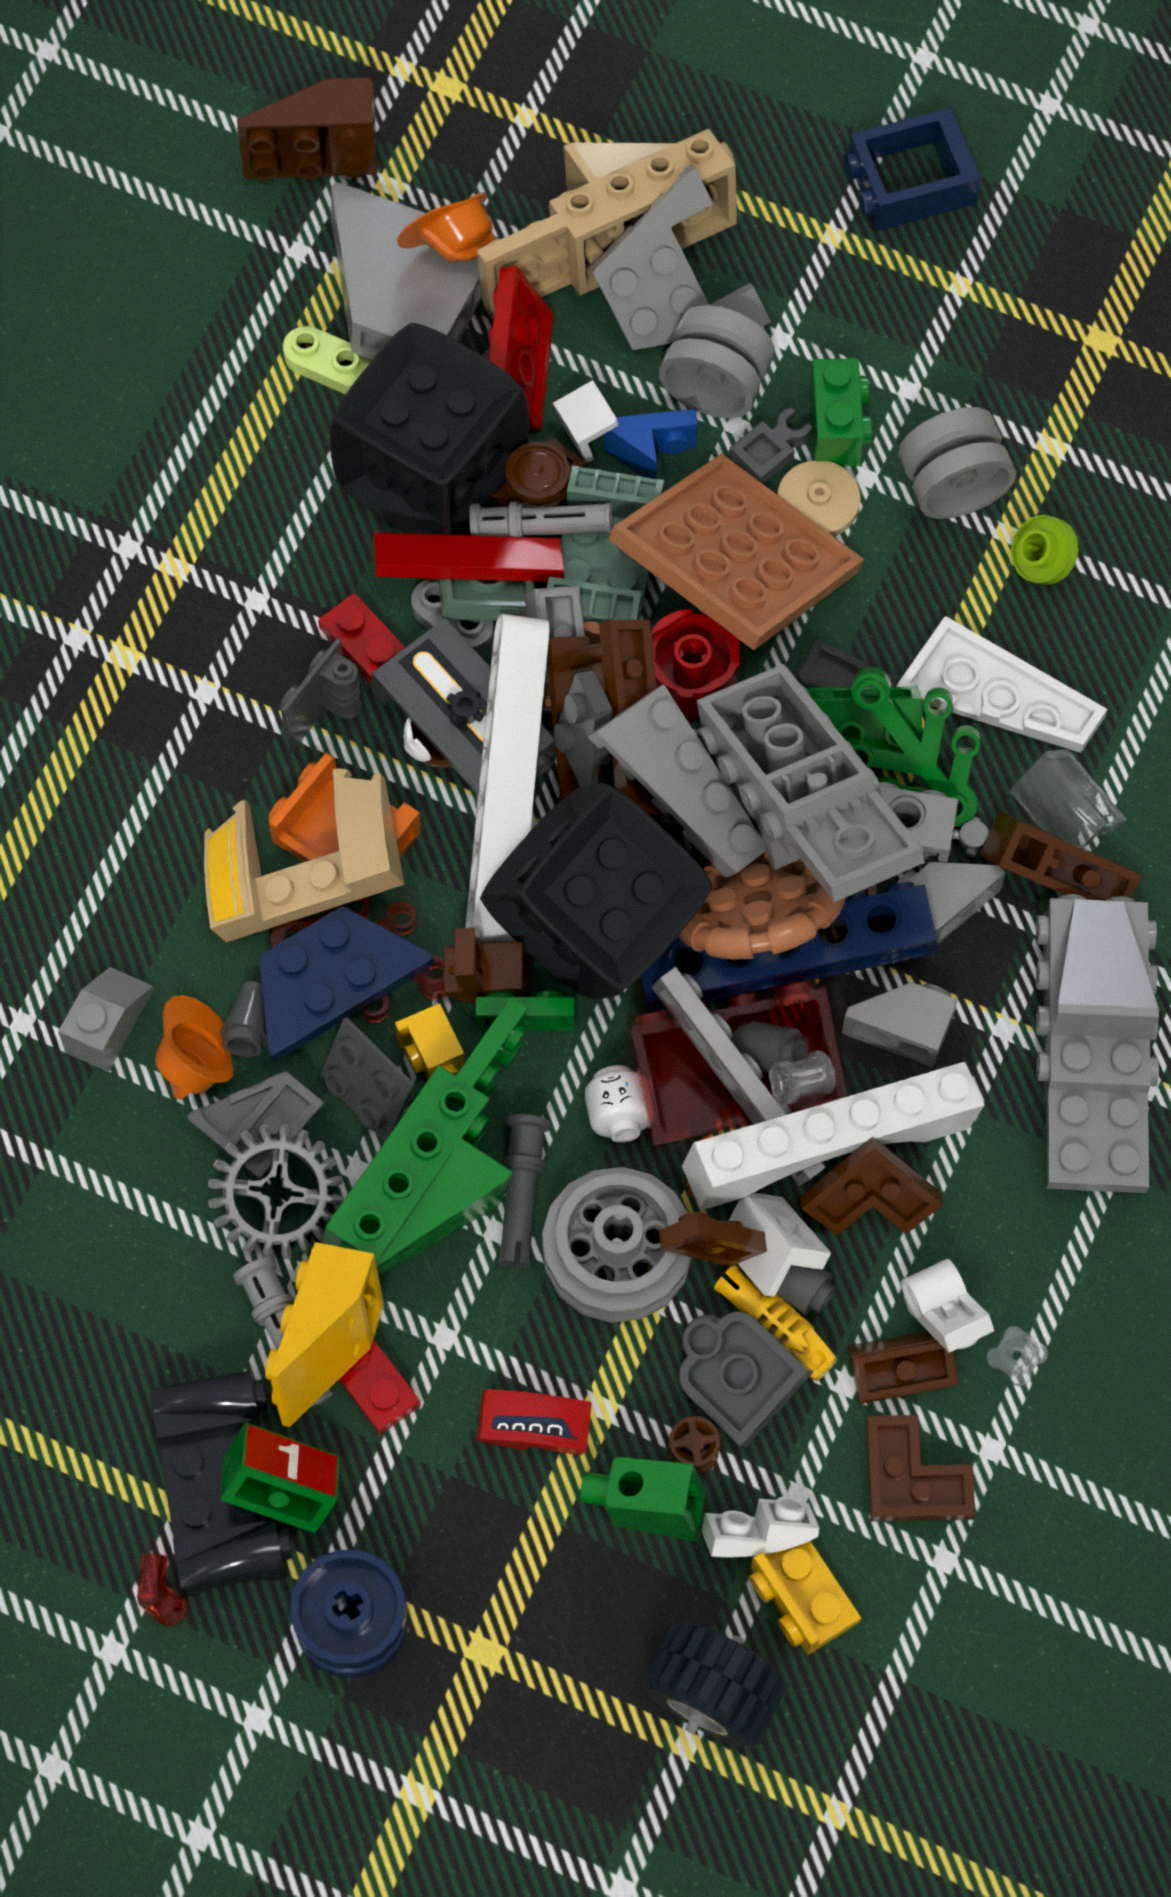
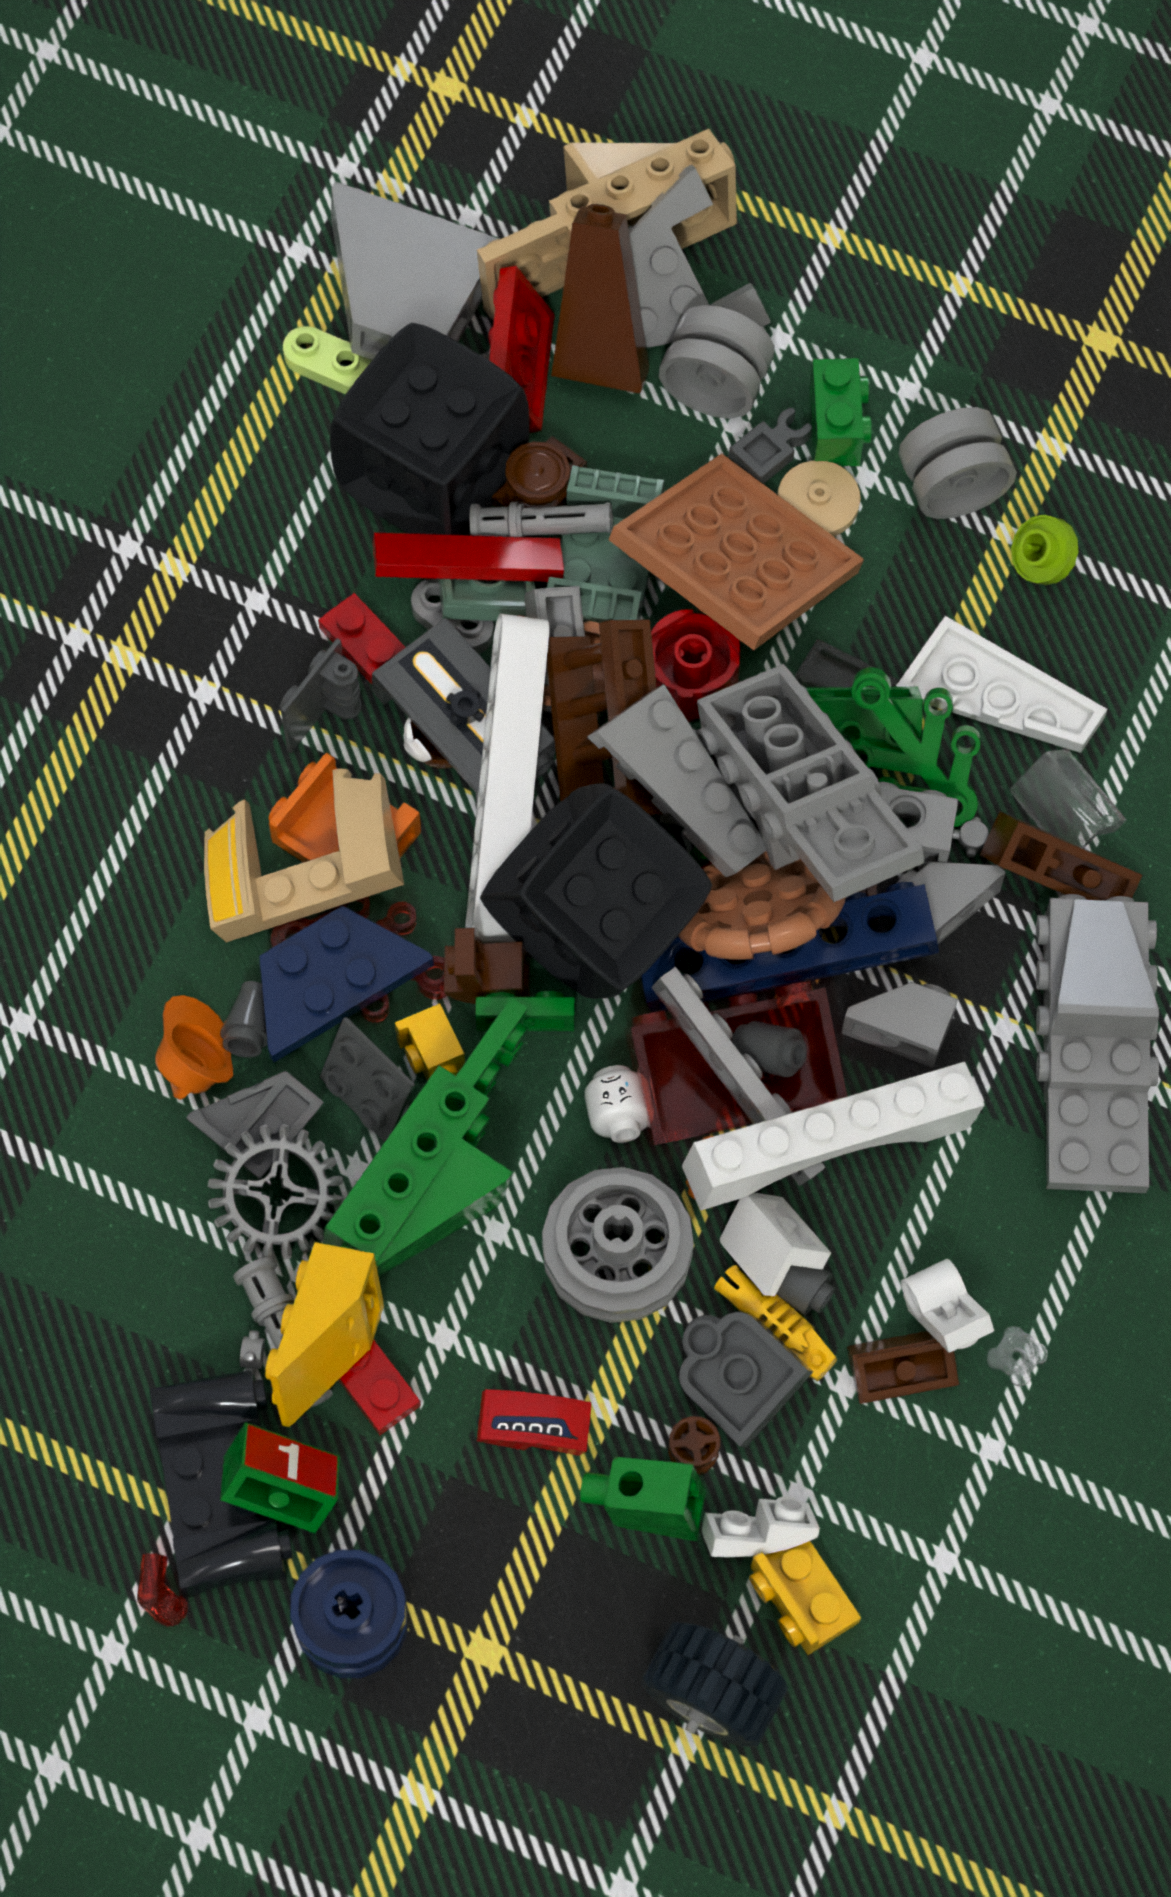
light grey slope [58,967,154,1072] -> none
reddish brown slope [237,78,377,180] -> none
orange piece [396,192,496,262] -> none
dark grey pin [498,1114,550,1269] -> none
white panel [553,380,618,464] -> none
dark grey wing [554,670,612,787] -> none
blue slope [603,409,698,479] -> none
reddish brown plate [659,1212,767,1267] -> none
clear bush [769,1051,836,1105] -> none
reddish brown plate [800,1137,943,1236] -> none
dark blue window [843,107,982,231] -> none
reddish brown plate [866,1415,975,1522] -> none
none -> light grey piece [240,1330,265,1375]
none -> reddish brown slope [551,204,649,394]

